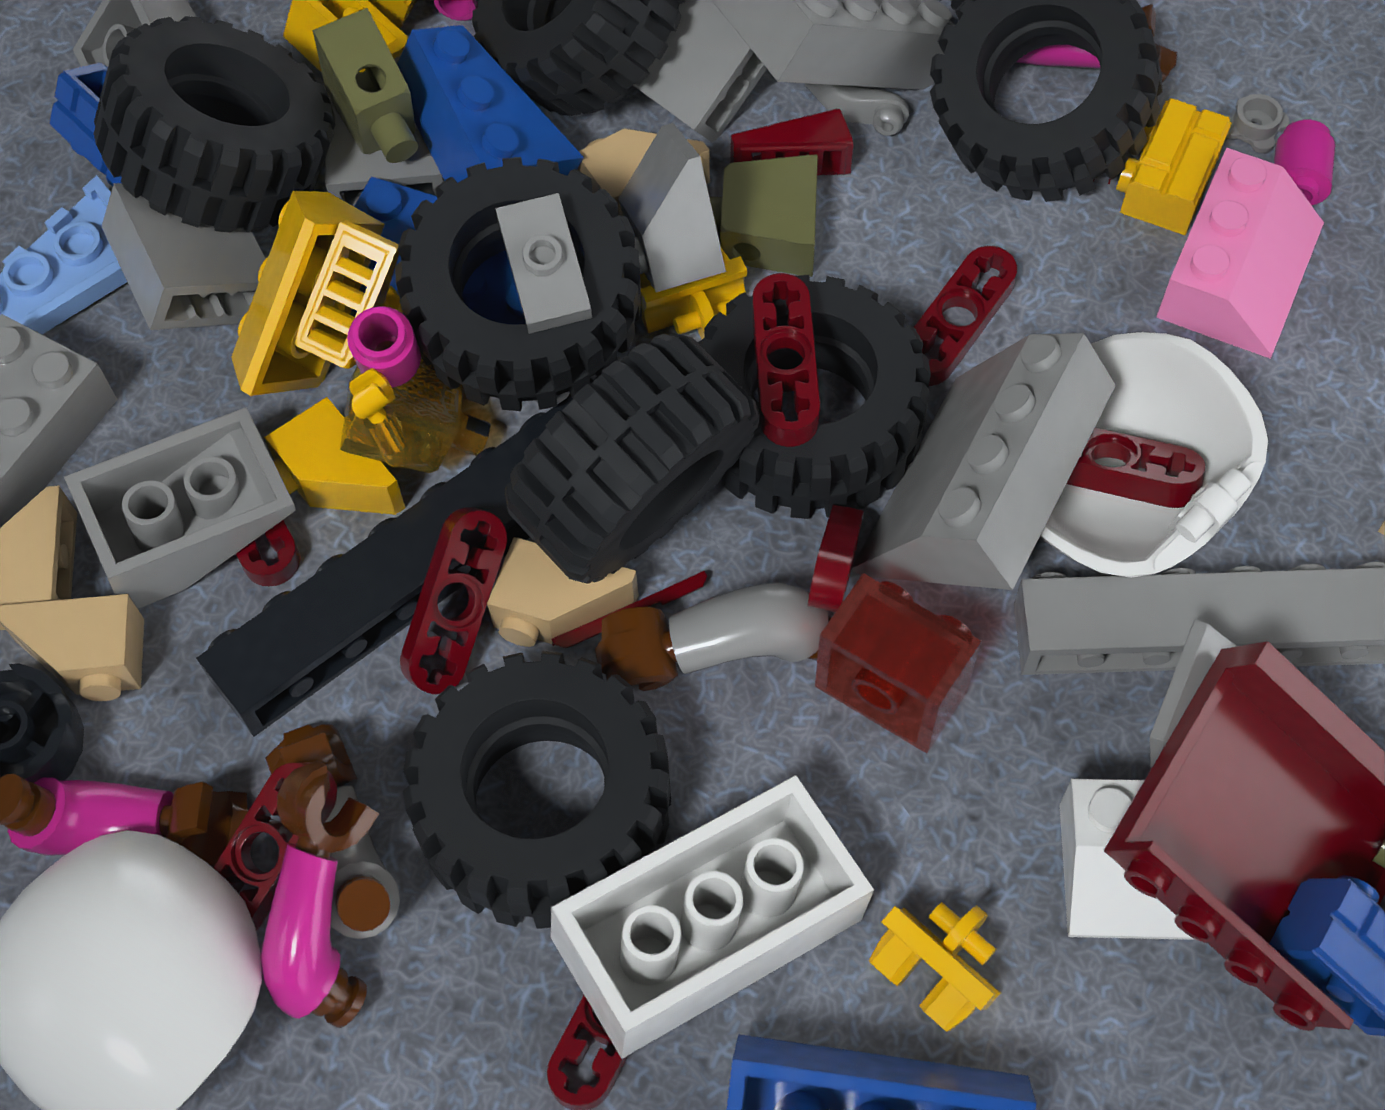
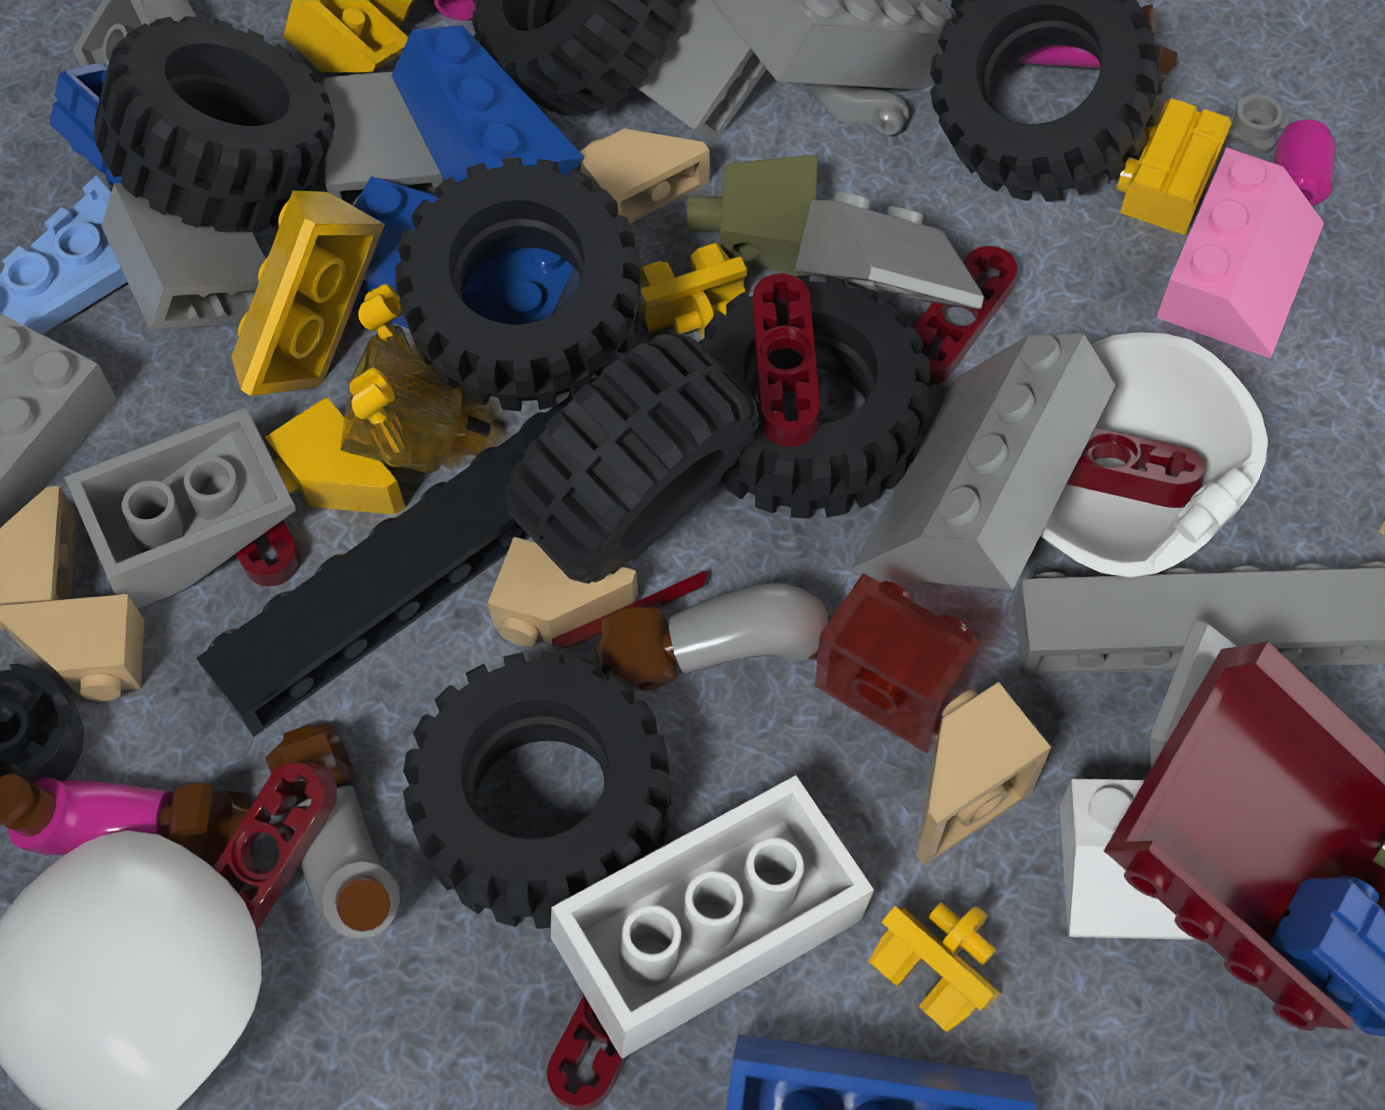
piece [261,760,379,1028] -> none
yellow slope [294,219,399,369] -> none
olive torso [313,8,418,163] -> none
dark pink brick [347,306,421,387] -> none
dark red beam [400,507,507,694] -> none
light grey plate [495,193,592,334] -> none
light grey slope [618,123,726,292] -> none
dark red slope [730,109,853,175] -> none
dark red beam [807,504,864,613] -> none
none -> light grey slope [795,192,984,309]
none -> tan slope [916,682,1051,866]

